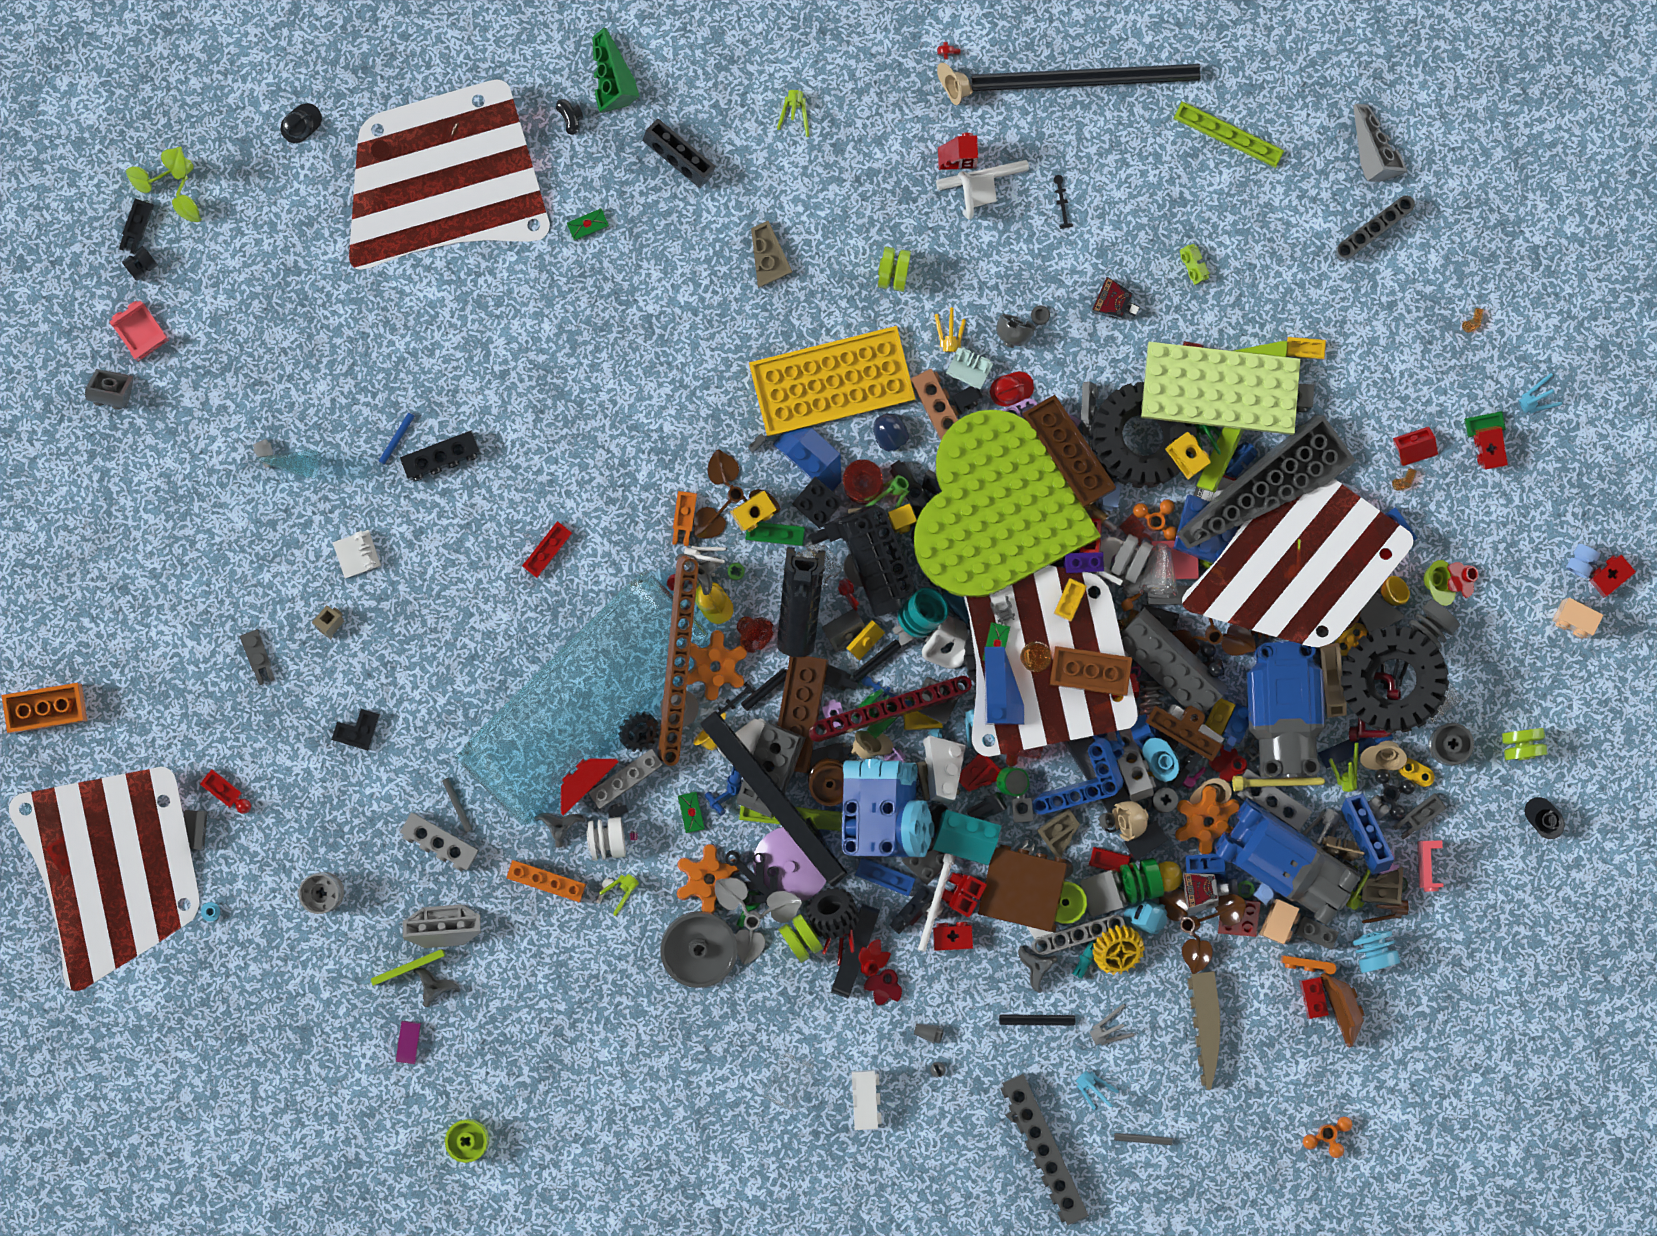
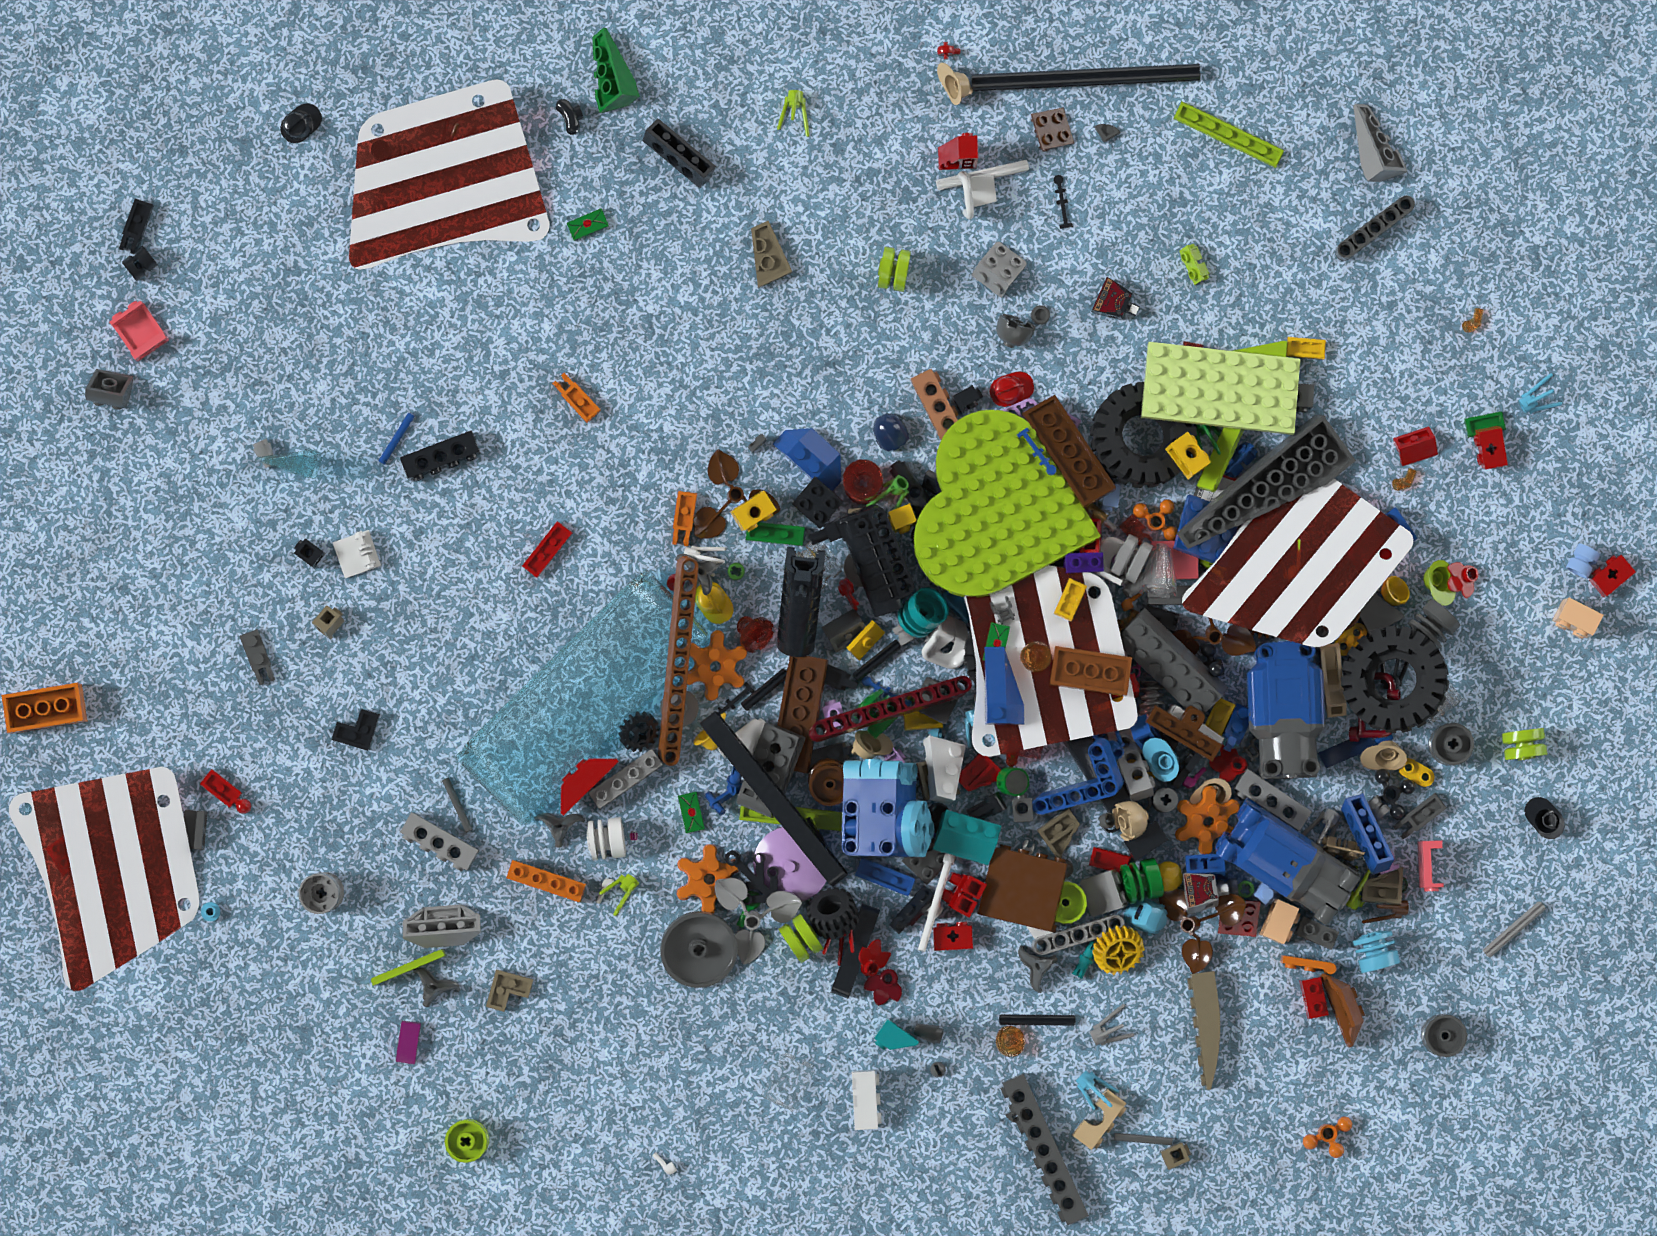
lime plant [125,146,202,222] -> none
black plate [608,802,629,818] -> none
yellow plate [749,326,915,437] -> none
yellow plant [935,307,966,352] -> none
light aqua hinge [946,347,993,389] -> none
dark grey hinge [1081,382,1099,436] -> none
light yellow piece [1232,776,1325,791] -> none
lime plant [1329,743,1359,792] -> none
none -> black brick [294,538,326,568]
none -> dark tan plate [486,969,534,1012]
none -> orange hinge [552,373,601,423]
none -> white hand [652,1152,677,1175]
none -> teal slope [874,1018,919,1050]
none -> light grey bracket [971,242,1027,298]
none -> clear orange piece [996,1025,1025,1057]
none -> blue piece [1017,428,1056,475]
none -> hinge [1031,107,1074,152]
none -> tan arch [1072,1088,1127,1150]
none -> dark grey tile [1094,124,1121,143]
none -> dark tan brick [1160,1142,1191,1170]
none -> dark grey wheel [1421,1014,1467,1057]
none -> light grey axle [1483,902,1546,957]

